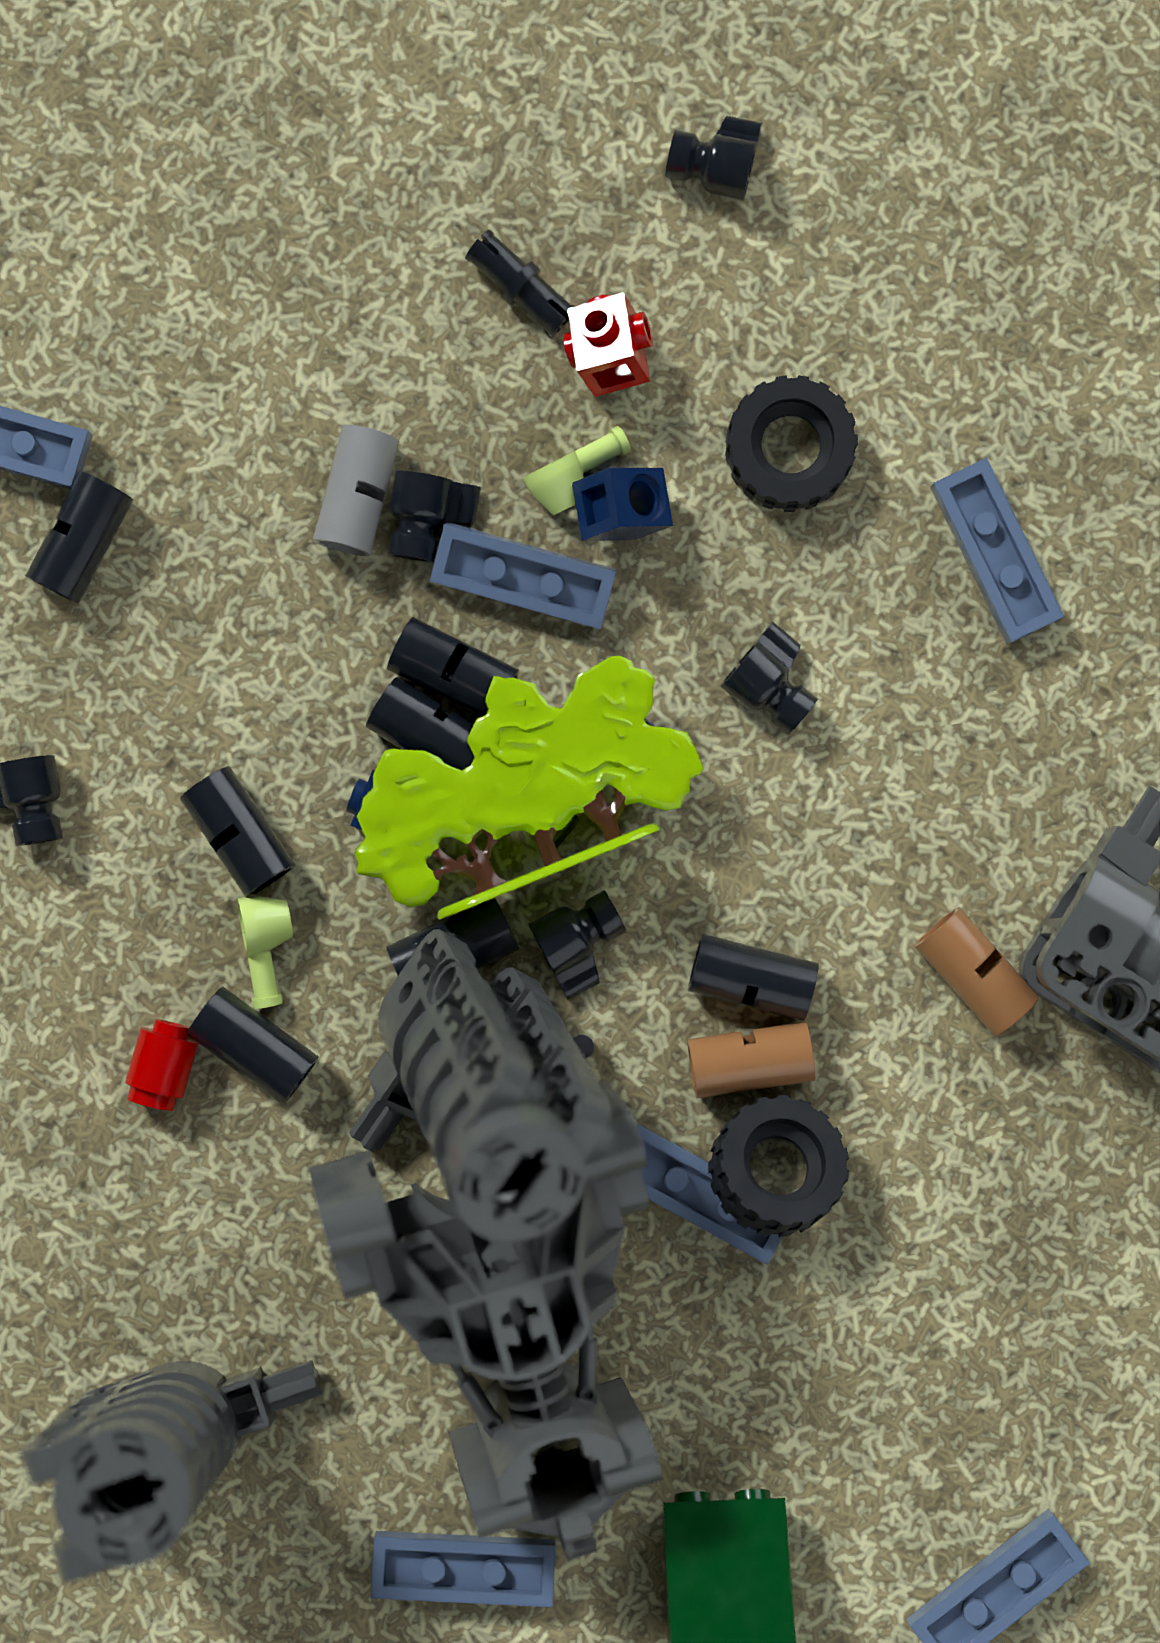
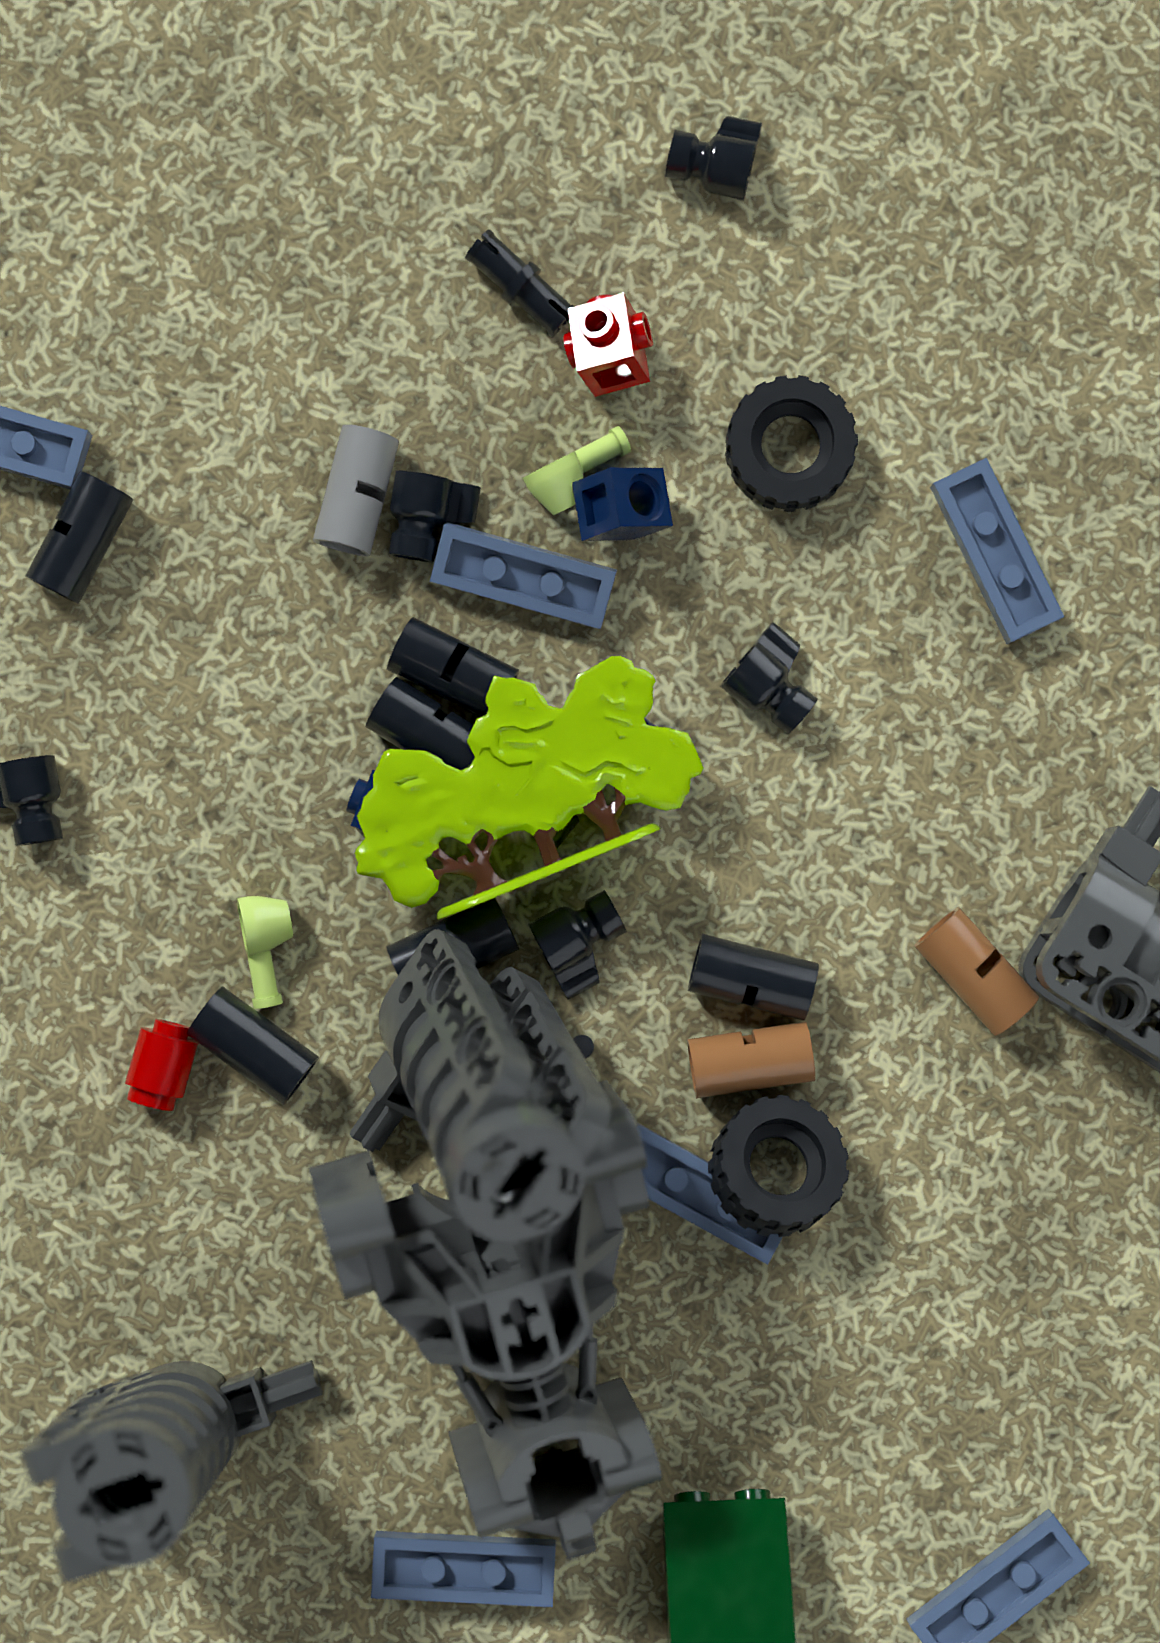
black pin [180,766,296,897] -> none

